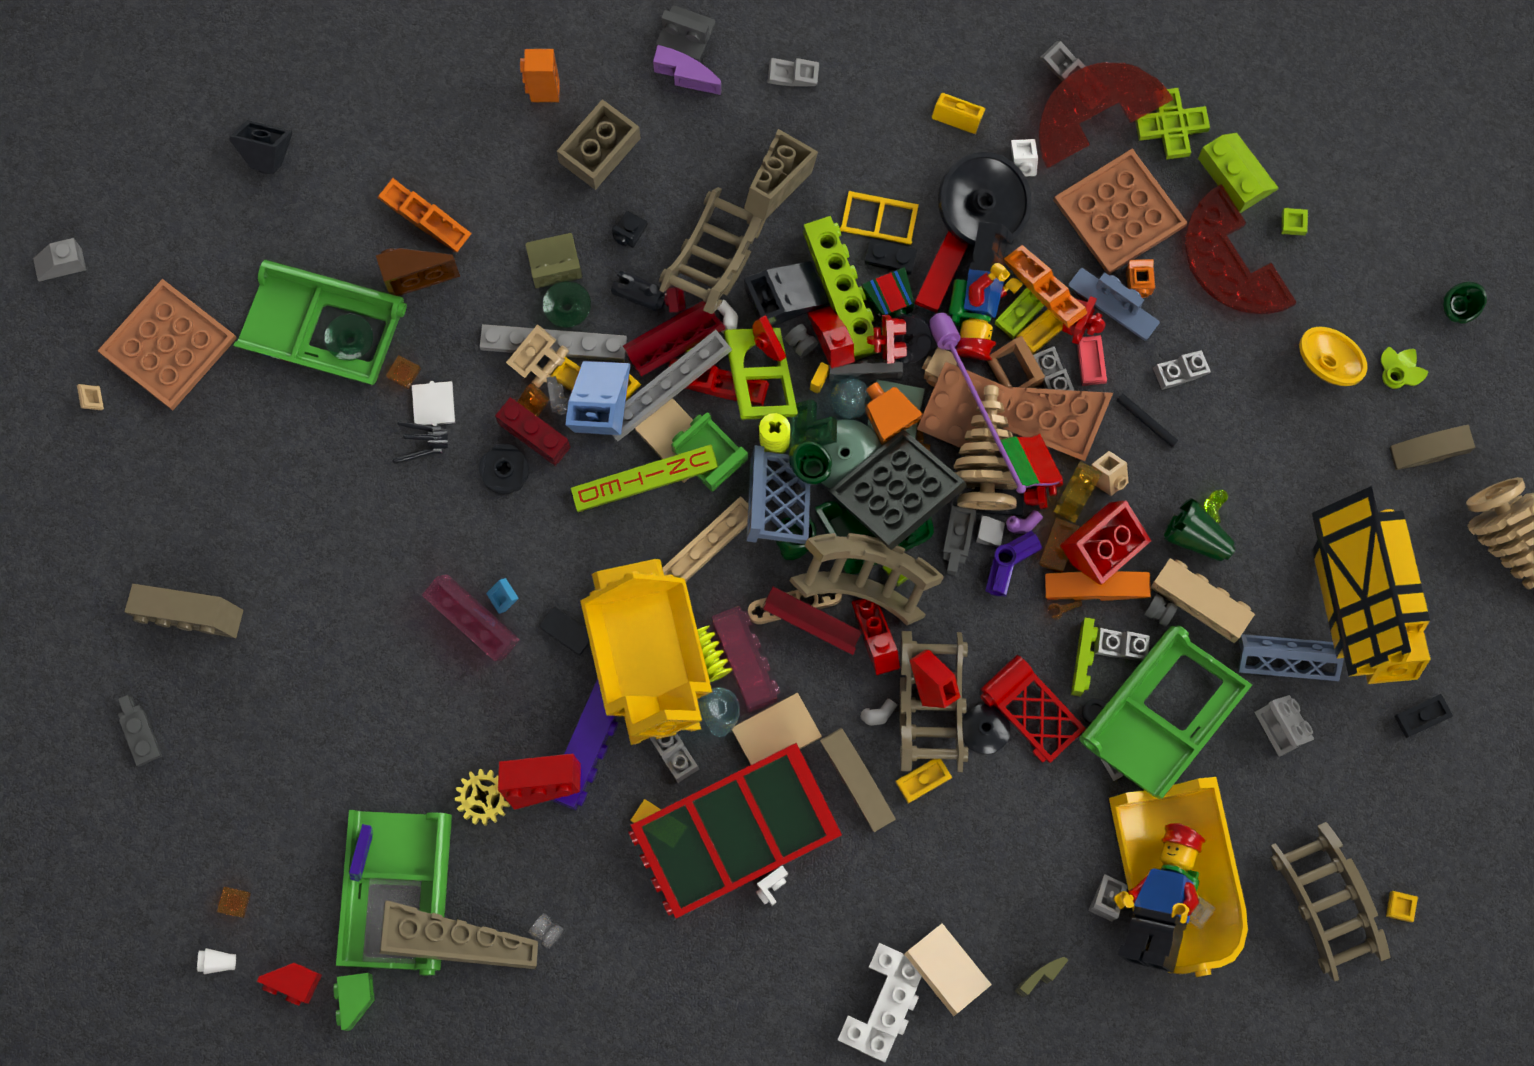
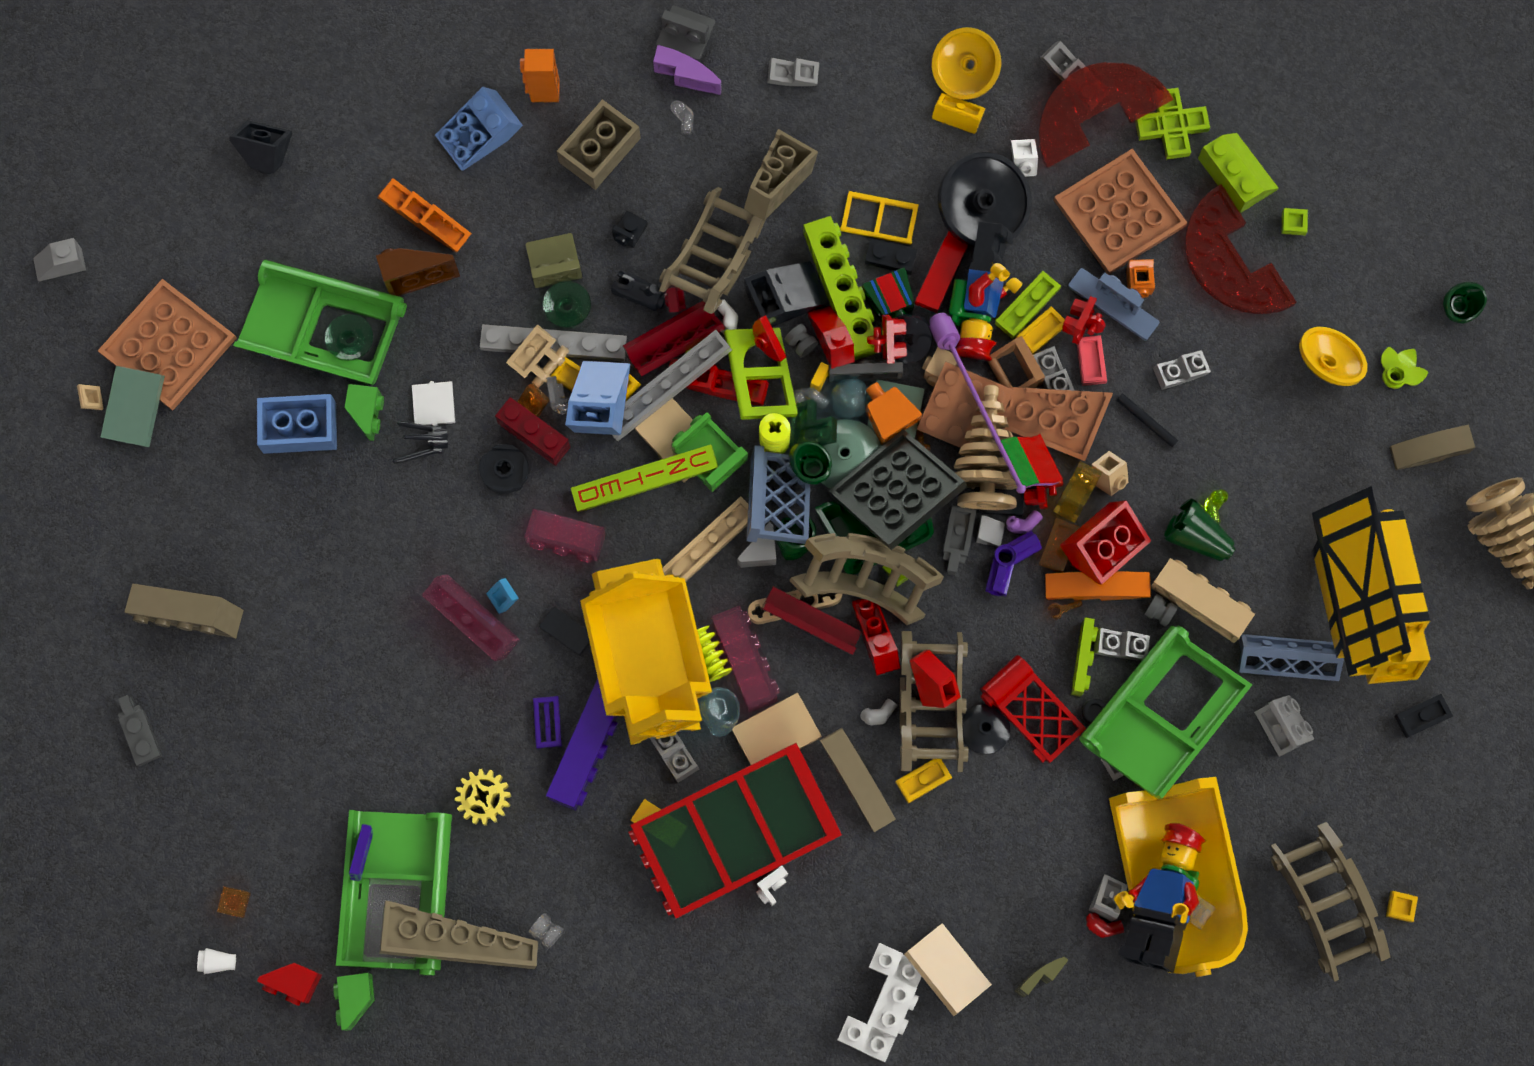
clear orange plate [386,355,421,389] -> none
red wedge [498,754,581,810] -> none
orange slope [1004,245,1087,328] -> none
none -> sand green tile [101,366,165,447]
none -> medium blue brick [257,394,337,454]
none -> bright green slope [345,384,384,441]
none -> medium blue slope [435,87,523,171]
none -> clear pink brick [525,509,606,563]
none -> dark purple tile [533,696,562,749]
none -> clear arm [670,100,694,135]
none -> light grey slope [737,522,776,568]
none -> clear arm [794,388,830,410]
none -> yellow dish [932,27,1001,100]
none -> red arm [1086,913,1124,938]

